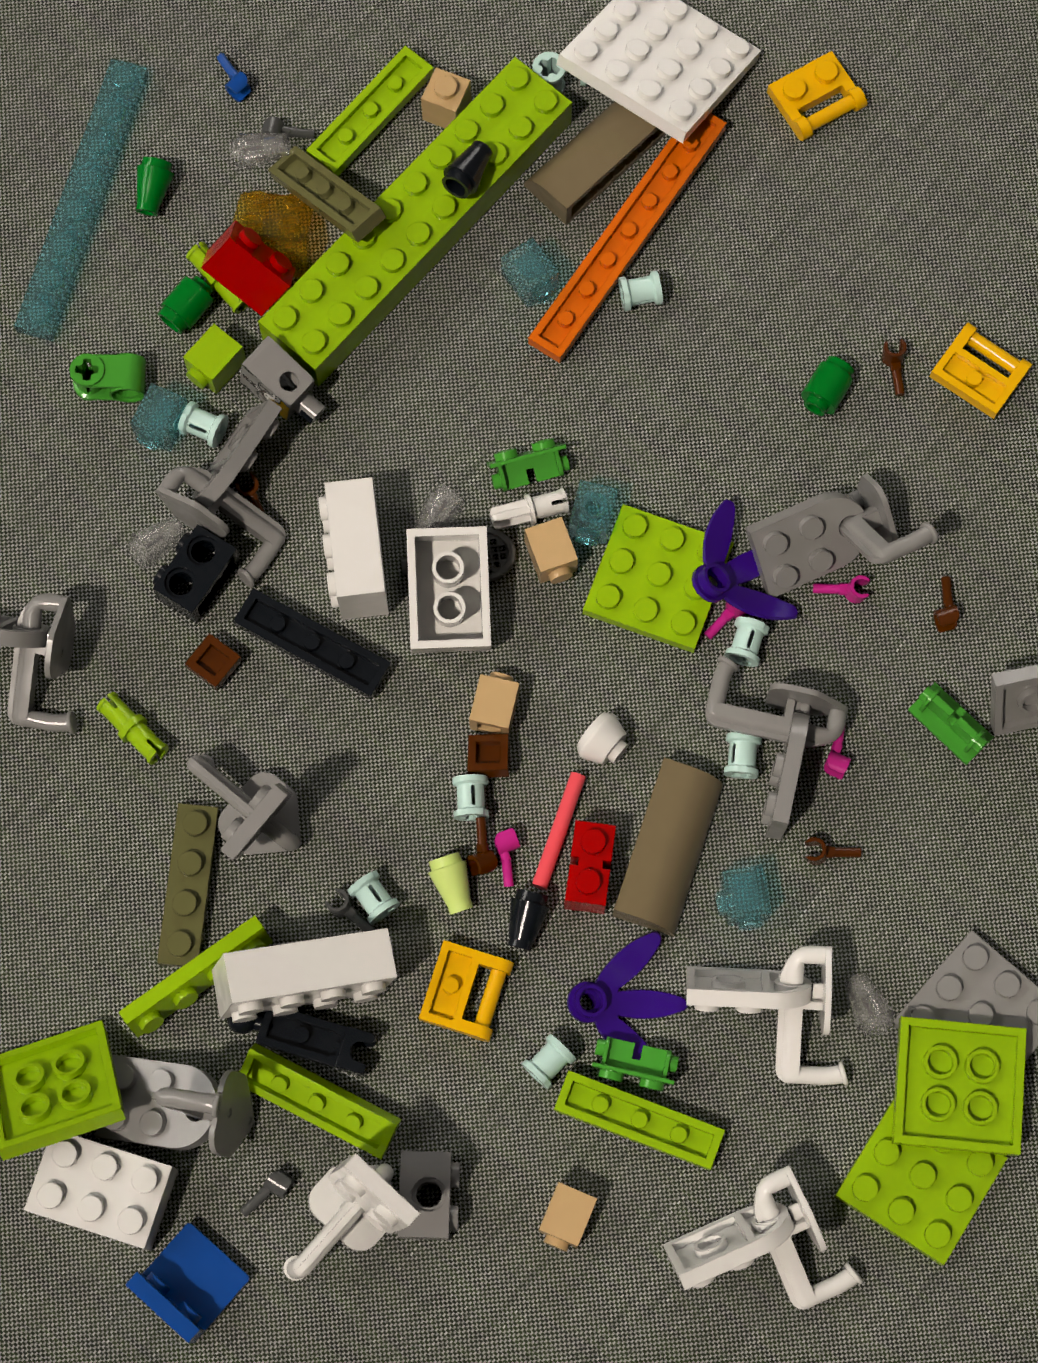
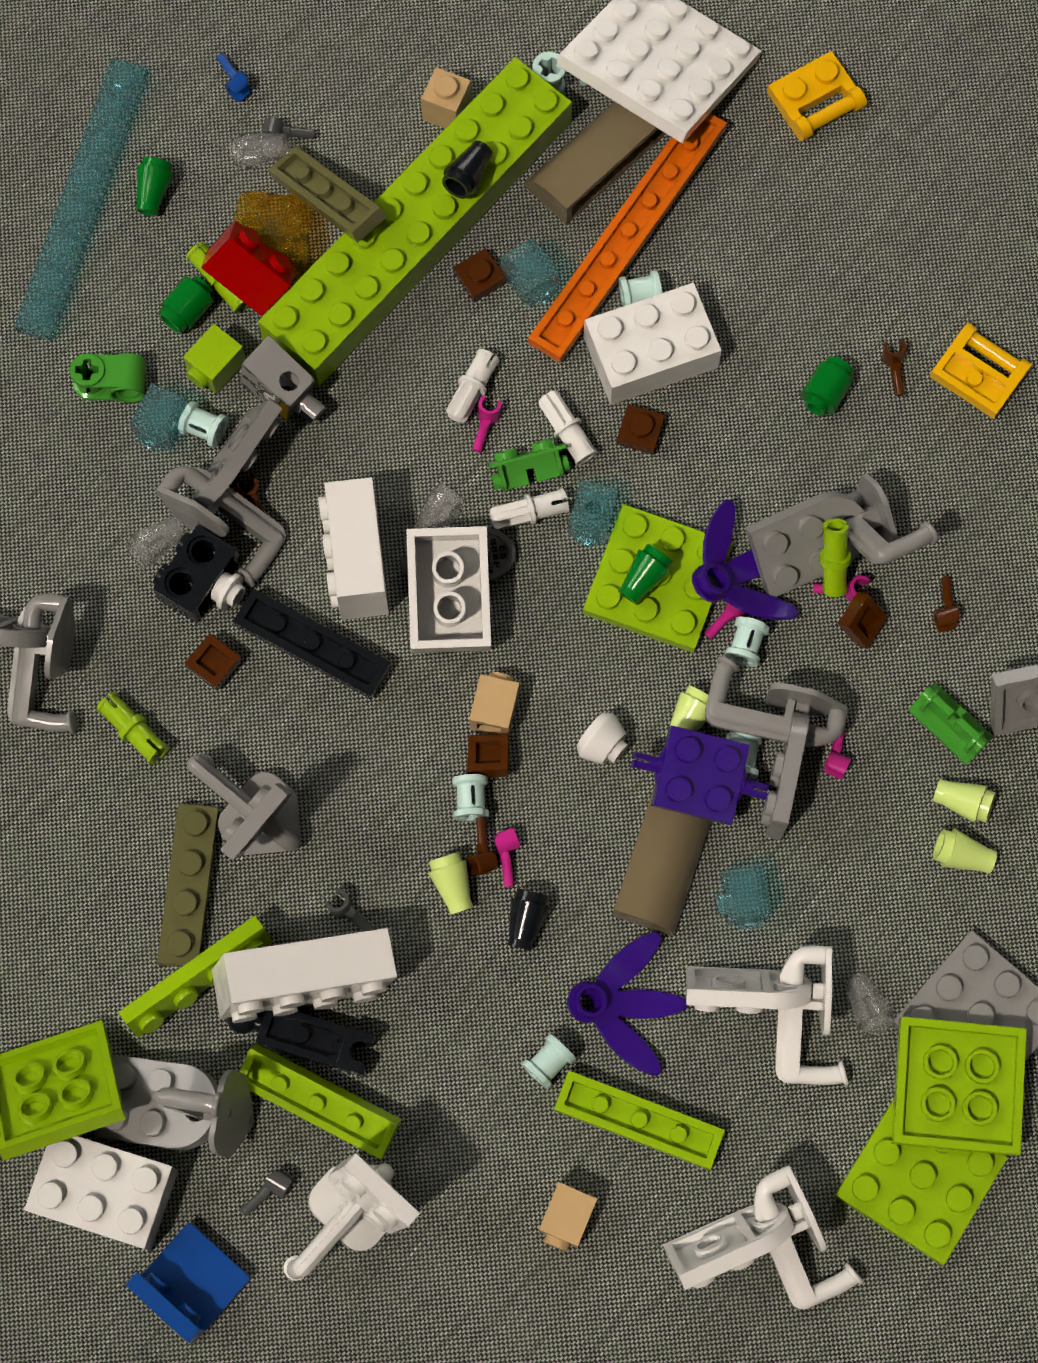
lime plate [306,45,434,176] -> none
light aqua bush [347,870,400,925] -> none
light grey brick [398,1151,460,1240] -> none
yellow plate [419,940,514,1042] -> none
tan brick [525,517,578,584] -> none
coral bar [532,772,586,890] -> none
red piece [564,820,616,914] -> none
bright green hinge [592,1036,679,1092] -> none
reddish brown hand [805,837,861,865] -> none
none -> white plate [210,572,246,611]
none -> white axle [446,349,500,423]
none -> reddish brown plate [453,248,506,303]
none -> dark pink hand [472,395,501,453]
none -> white axle [539,390,598,465]
none -> white brick [583,283,722,405]
none -> reddish brown plate [616,404,665,455]
none -> green cone [618,544,673,605]
none -> dark purple plate [631,726,769,825]
none -> yellowish green cone [665,685,708,737]
none -> lime pin [819,518,851,597]
none -> reddish brown plate [837,592,888,649]
none -> yellowish green cone [933,779,996,824]
none -> yellowish green cone [933,829,997,874]

